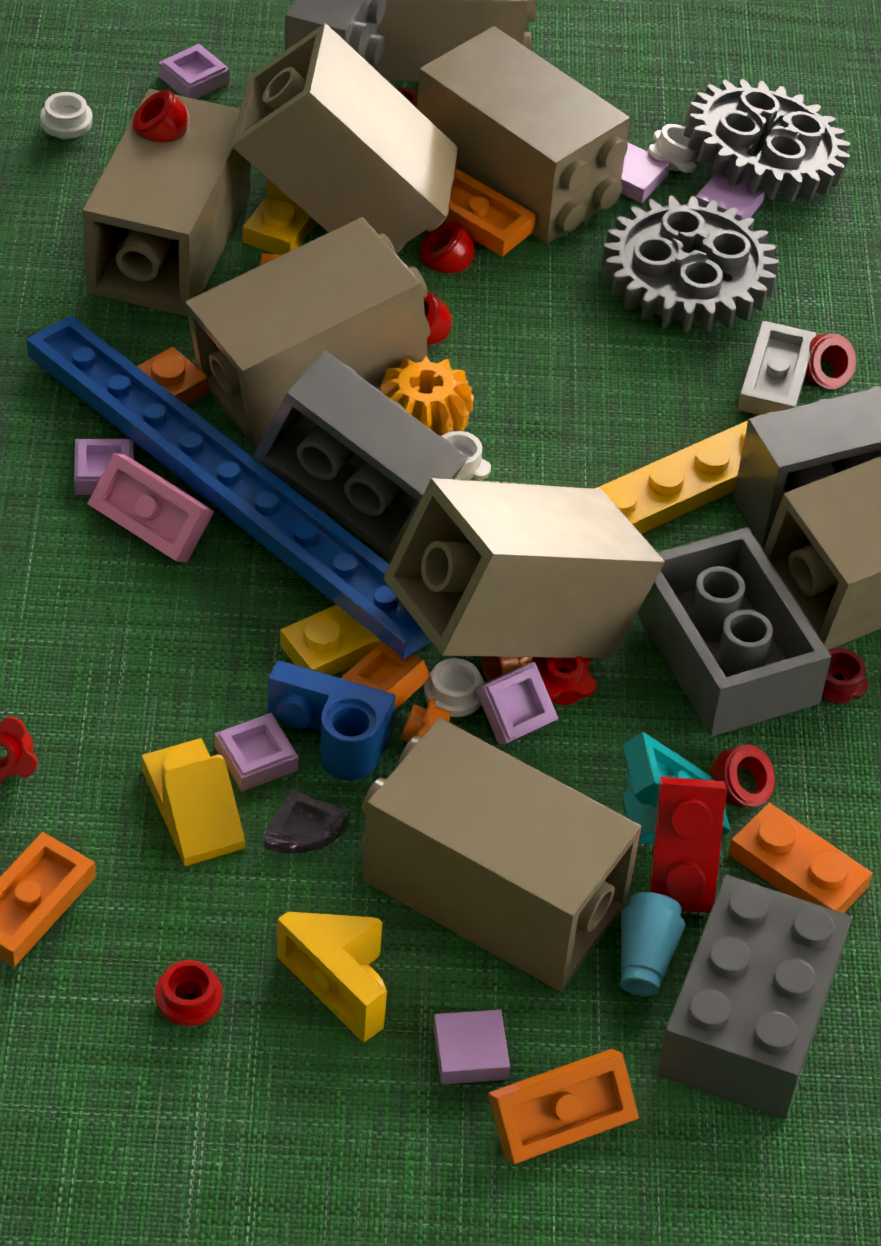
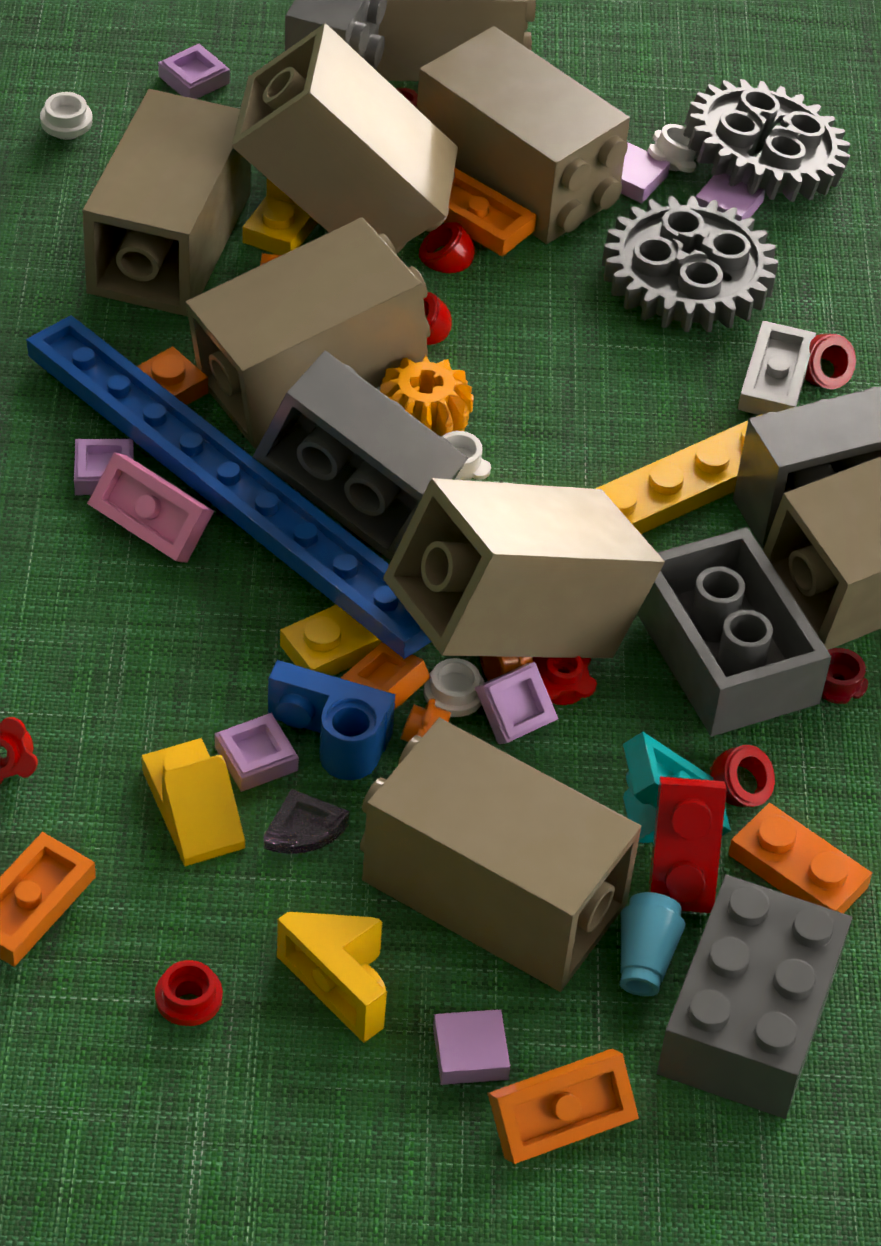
red piece [133,90,190,143] -> none

